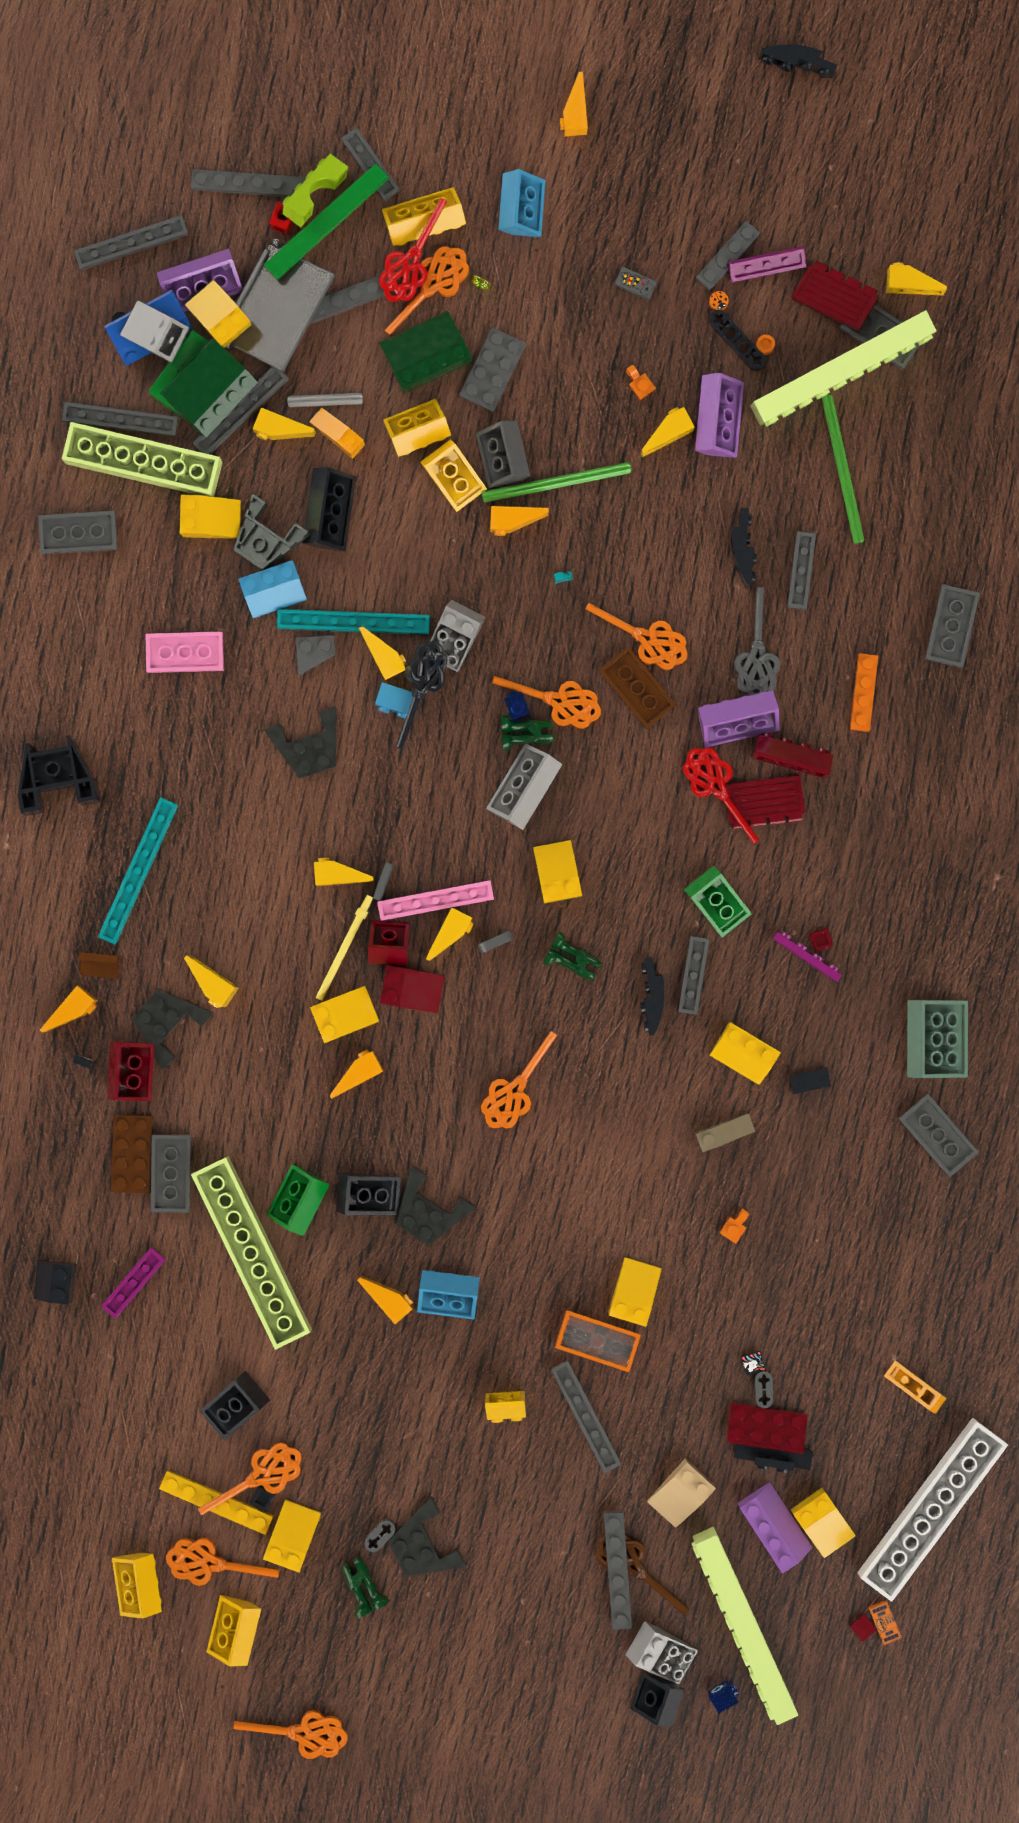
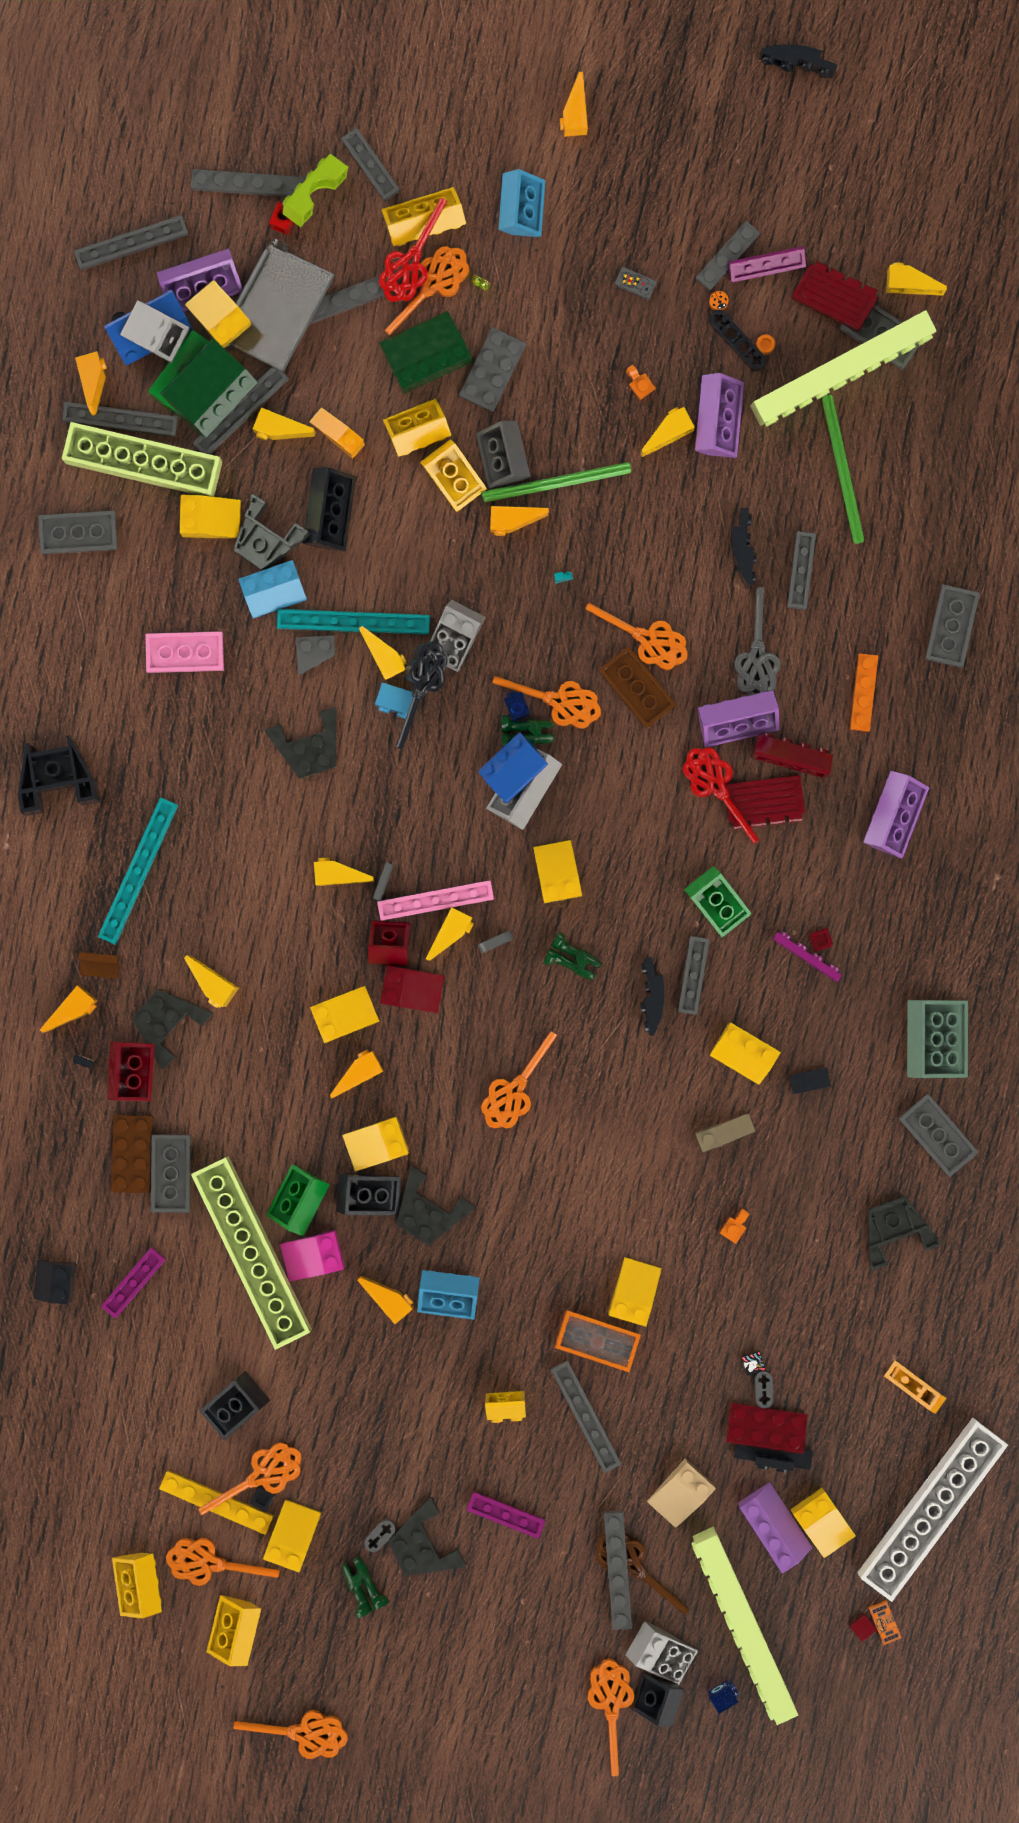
green tile [264,163,389,280] -> none
light grey axle [287,393,363,407] -> none
light yellow bar [316,895,373,1001] -> none
none -> light orange slope [75,351,107,416]
none -> dark pink slope [280,1230,345,1282]
none -> yellow slope [343,1116,409,1171]
none -> magenta plate [466,1491,545,1539]
none -> blue slope [478,732,548,804]
none -> orange piece [588,1658,634,1776]
none -> medium lavender slope [864,771,929,858]
none -> pearl dark grey wing [868,1196,942,1271]

